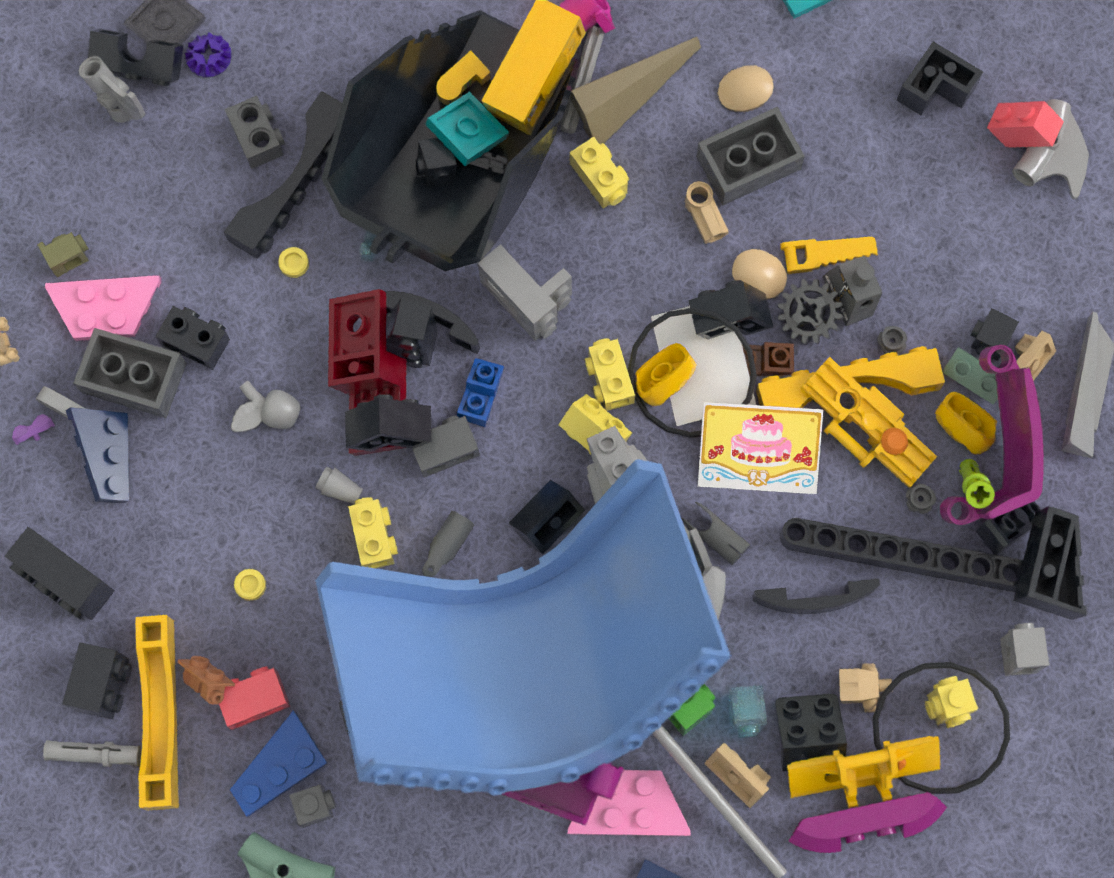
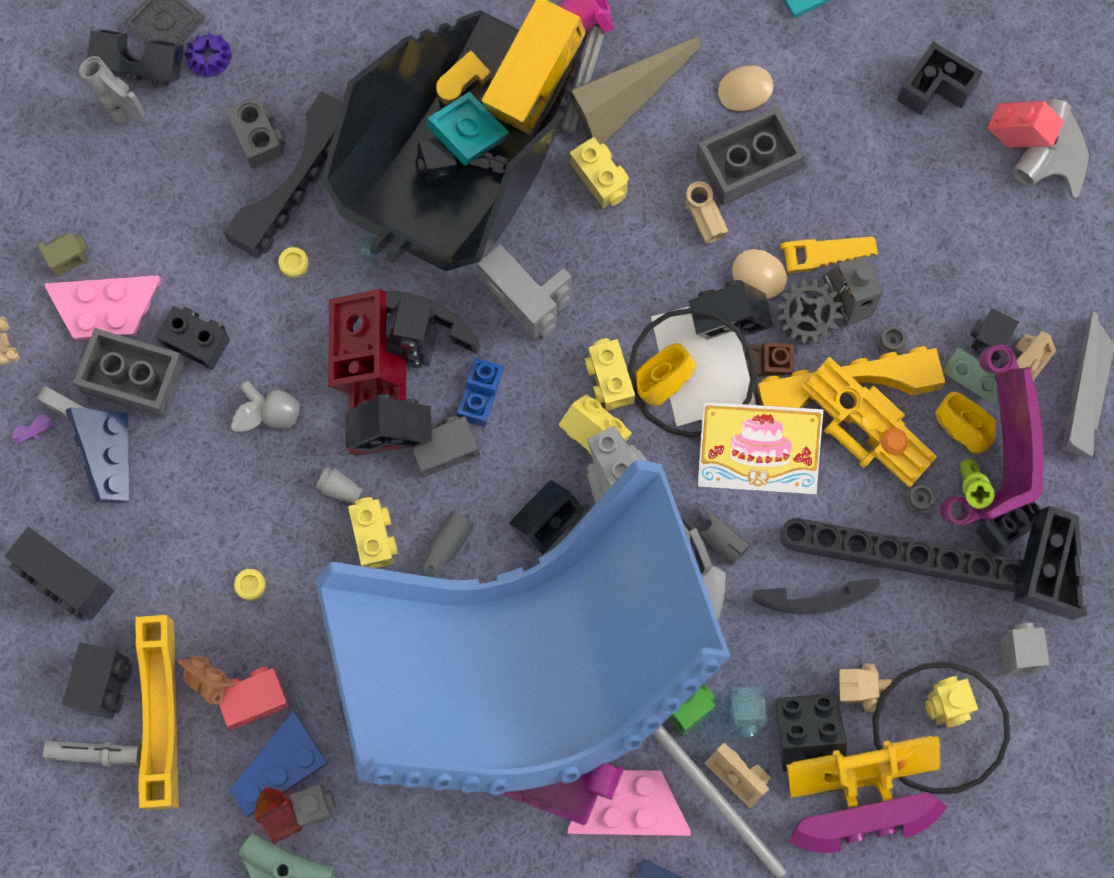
none -> clear red tile [254,787,302,844]

